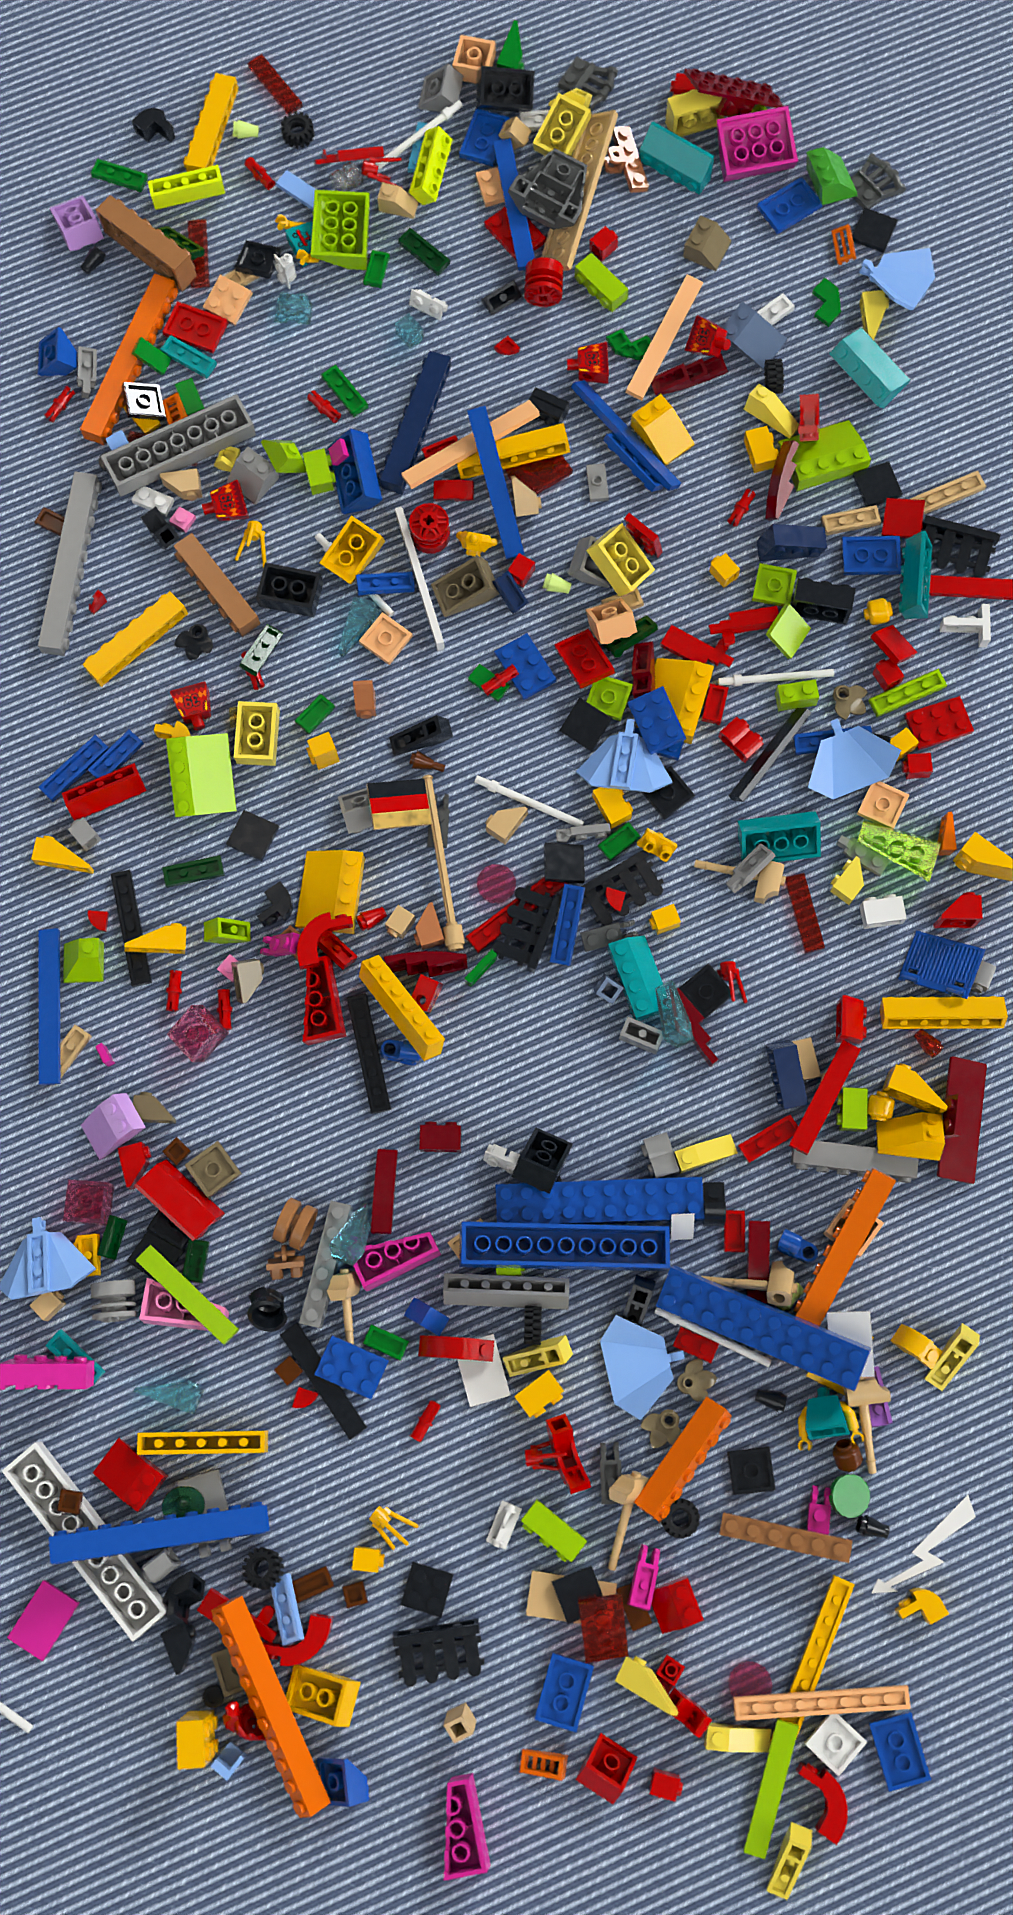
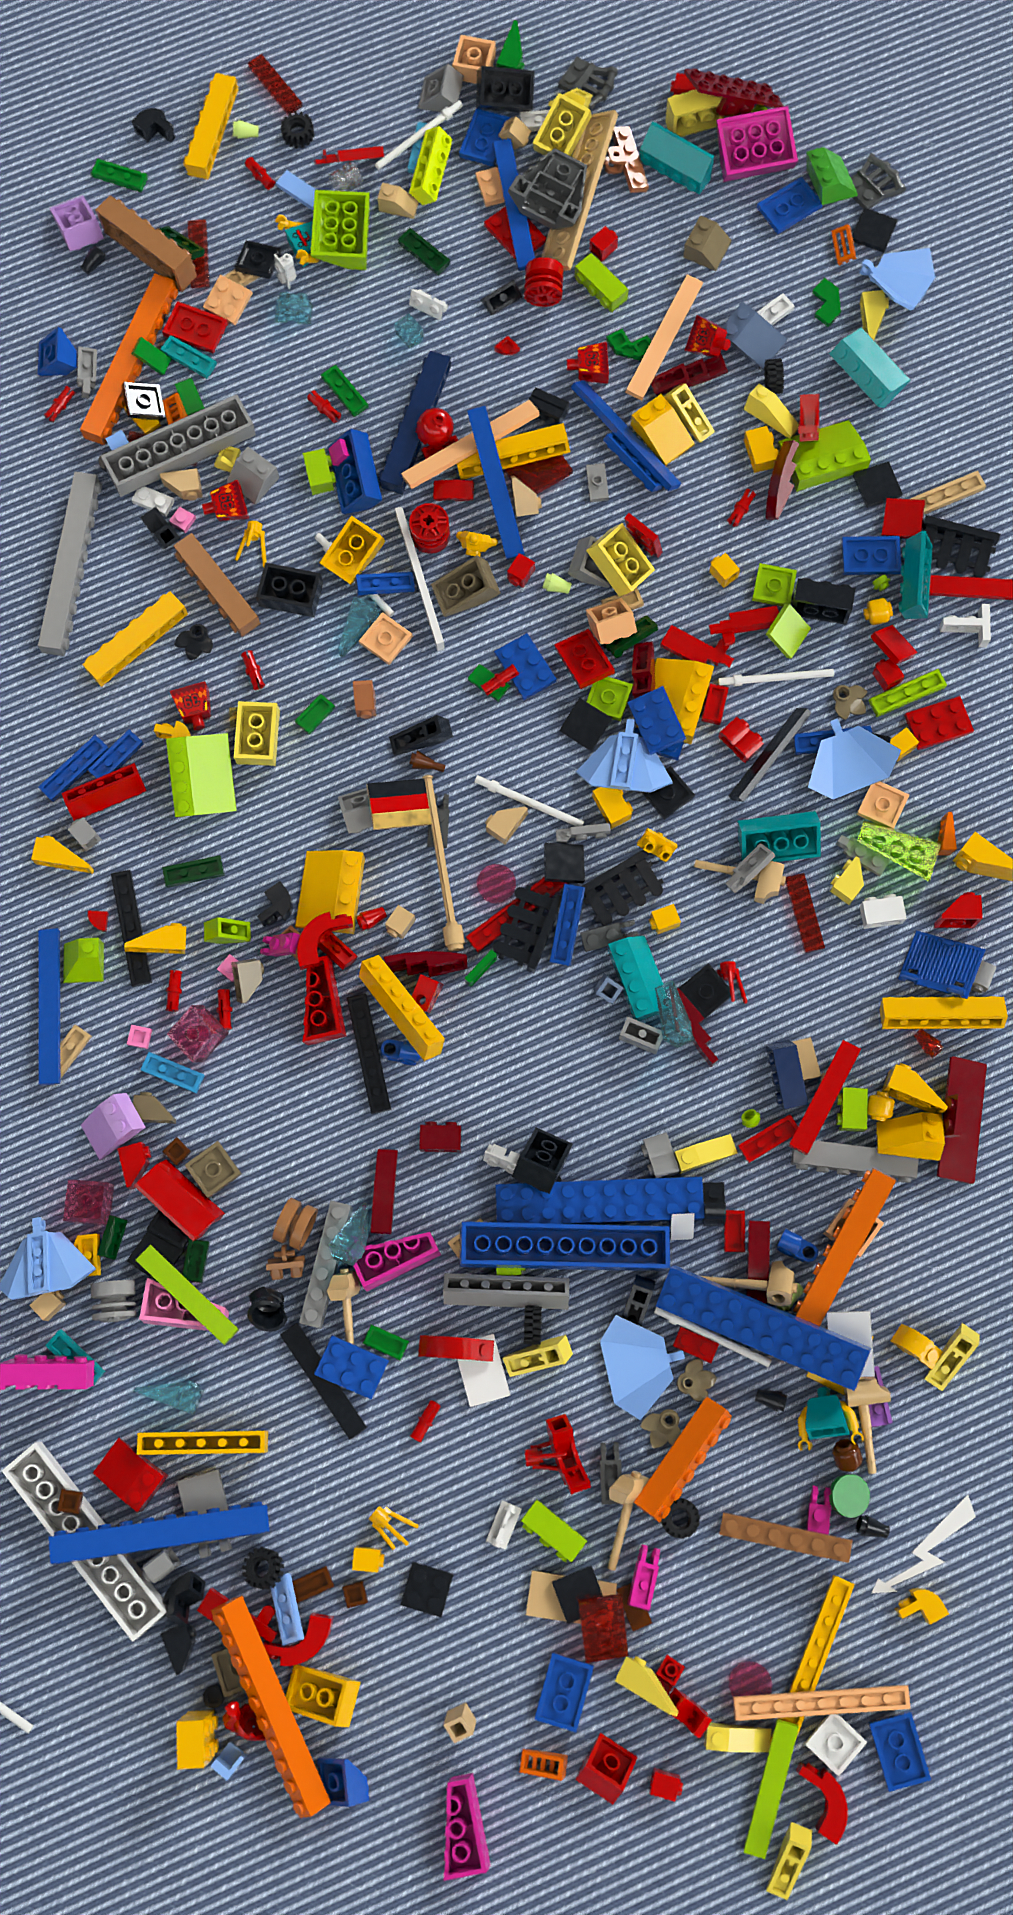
dark pink tile [7,1580,80,1661] -> none
reddish brown tile [34,507,65,537] -> none
red tile [89,590,107,614] -> none
dark pink tile [95,1043,115,1067] -> none
neon yellow brick [147,165,225,210] -> none
clear green dish [162,1486,205,1518] -> none
black tile [226,810,279,861] -> none
plate [239,624,284,677] -> none
lime slope [261,440,306,473] -> none
reddish brown tile [274,1356,304,1386] -> none
red tile [292,1387,319,1408] -> none
yellow brick [306,732,340,770] -> none
red plant [361,157,403,189] -> none
green tile [363,250,390,288] -> none
black fence [393,1618,485,1687] -> none
blue slope [404,1297,450,1336] -> none
nougat slope [413,902,445,950] -> none
dark blue tile [492,571,529,614] -> none
yellow brick [514,1370,564,1418] -> none
green tile [598,822,641,861] -> none
red tile [605,887,626,912] -> none
red slope [651,1576,704,1634] -> none
black tile [727,1446,776,1495] -> none
dark blue wedge [757,524,827,562] -> none
lime brick [775,679,819,712] -> none
tan tile [821,505,881,536] -> none
red slope [835,995,867,1044] -> none
red brick [901,753,933,779] -> none
none -> bright pink plate [127,1025,152,1049]
none -> dark azure plate [140,1052,205,1094]
none -> red cylinder [416,408,454,448]
none -> light yellow slope [663,383,715,443]
none -> lime plate [741,1109,761,1128]
none -> lime plate [872,575,891,592]

